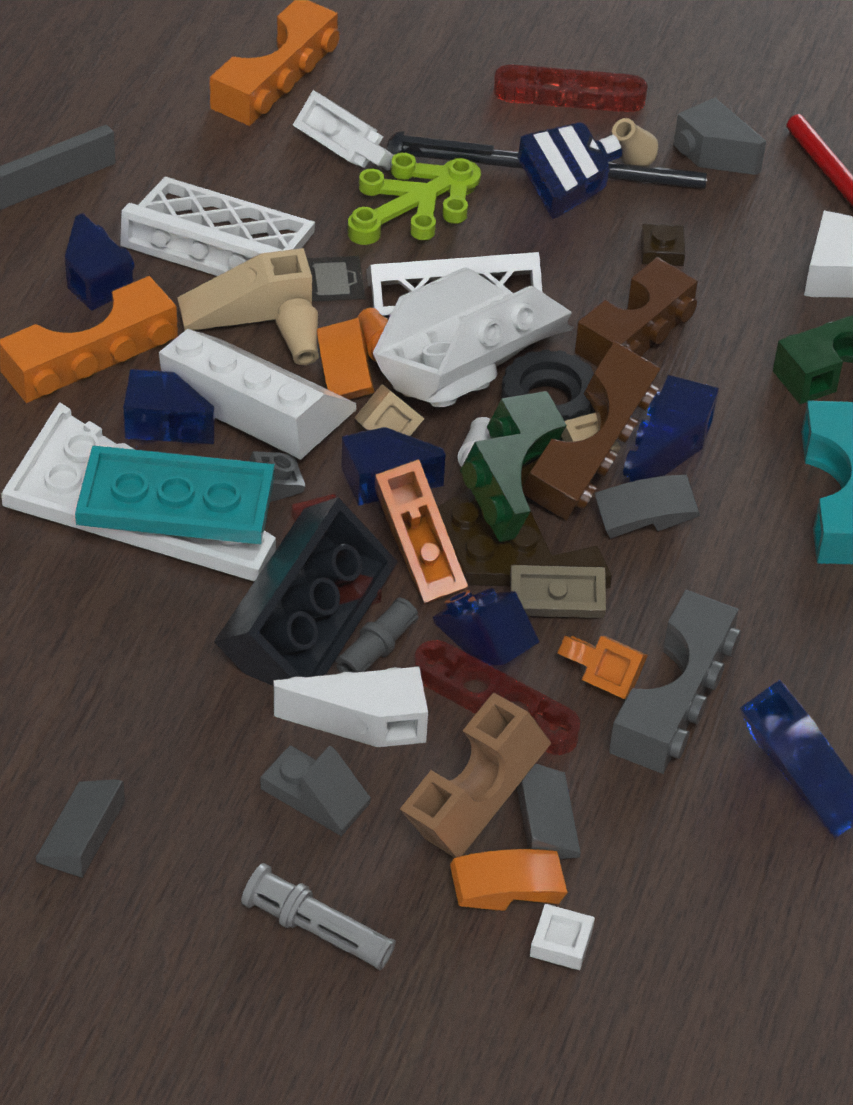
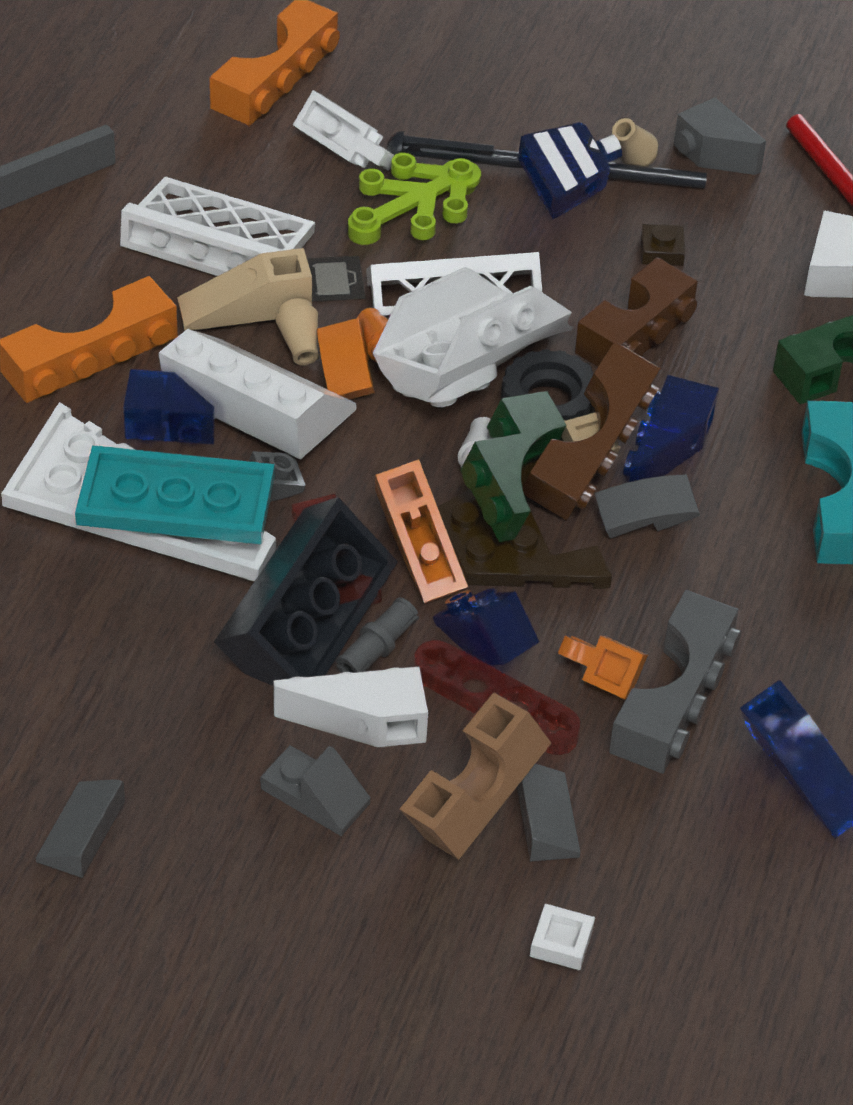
clear blue slope [65,213,135,311] -> none
light grey pin [241,863,396,971] -> none
clear blue slope [341,427,446,506] -> none
tan panel [355,384,424,453] -> none
orange slope [450,849,568,911] -> none
clear red beam [494,64,648,112] -> none
dark tan plate [510,565,606,618] -> none

